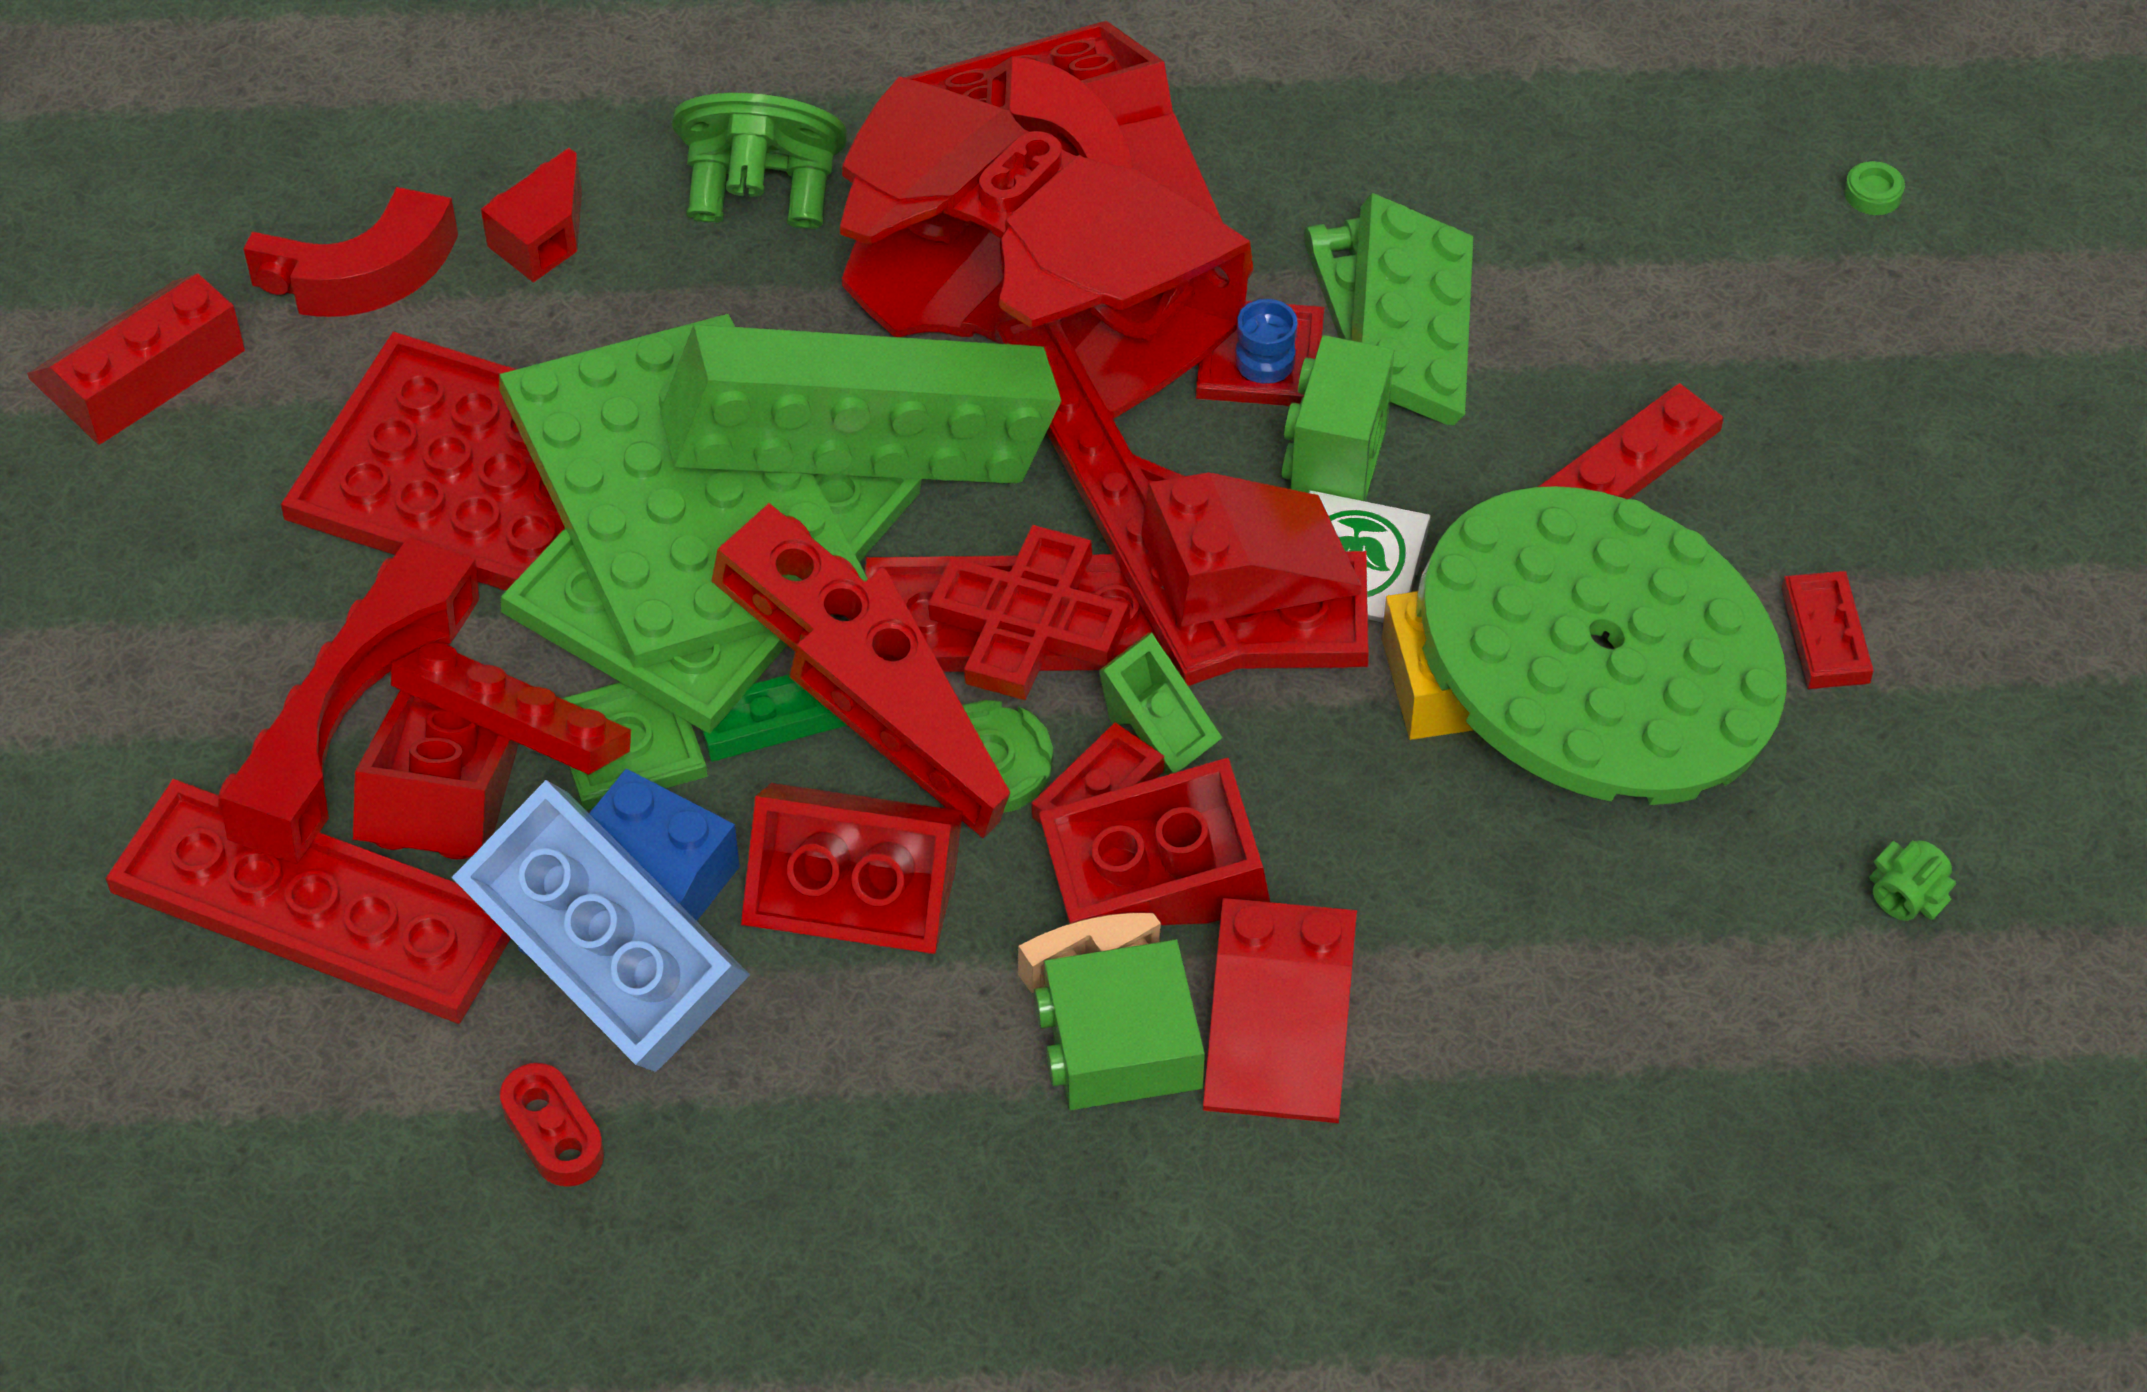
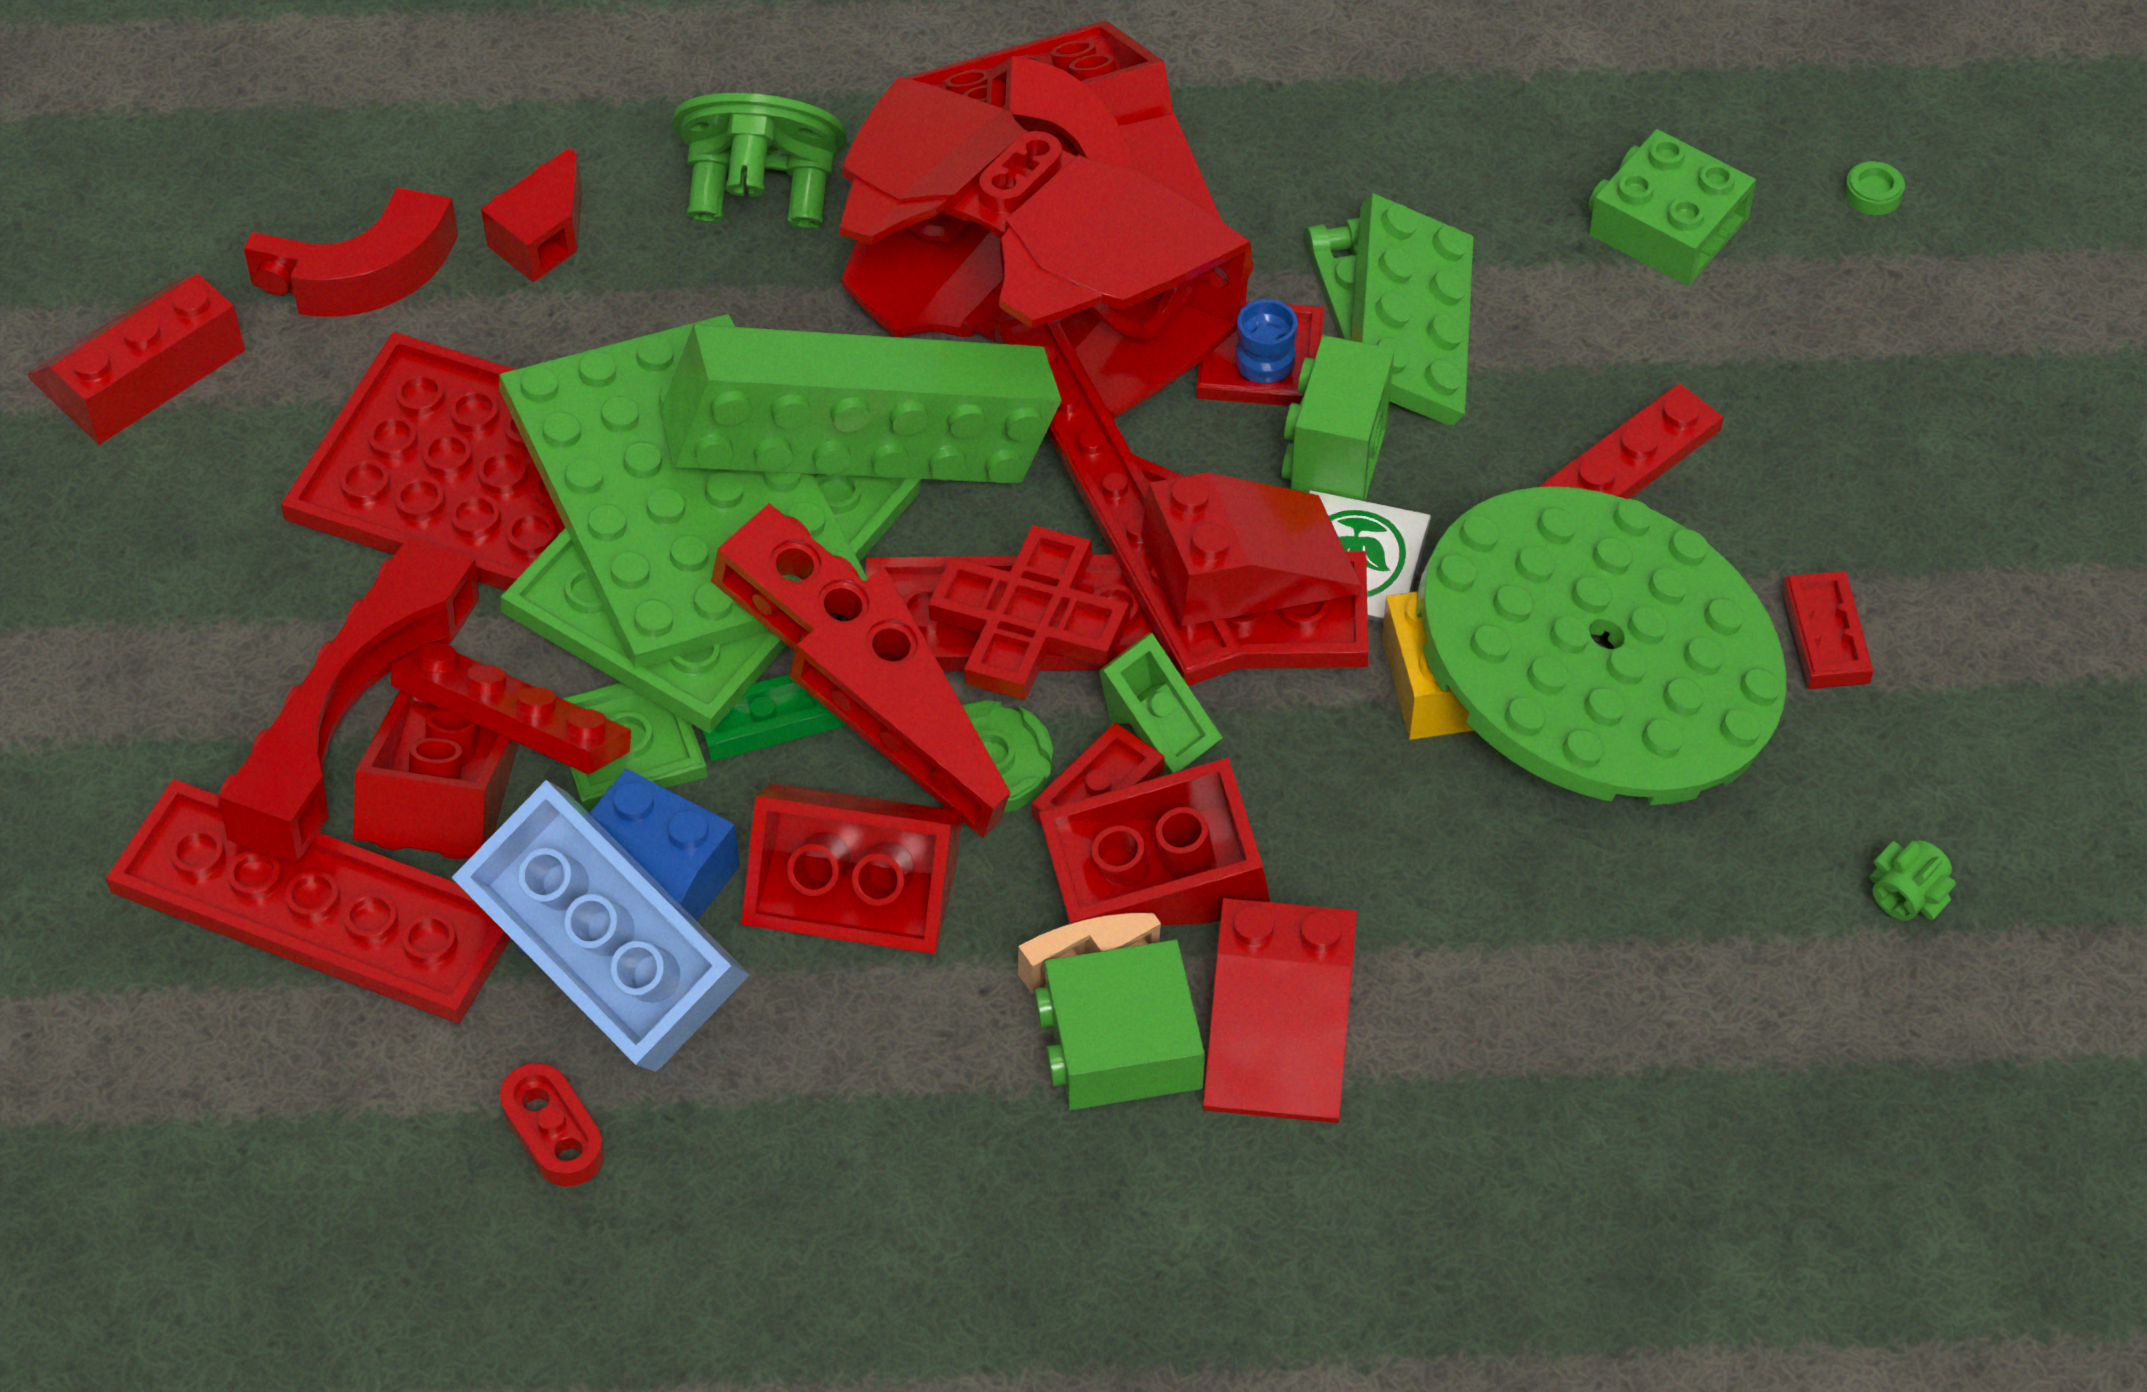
none -> bright green brick [1588,129,1757,286]

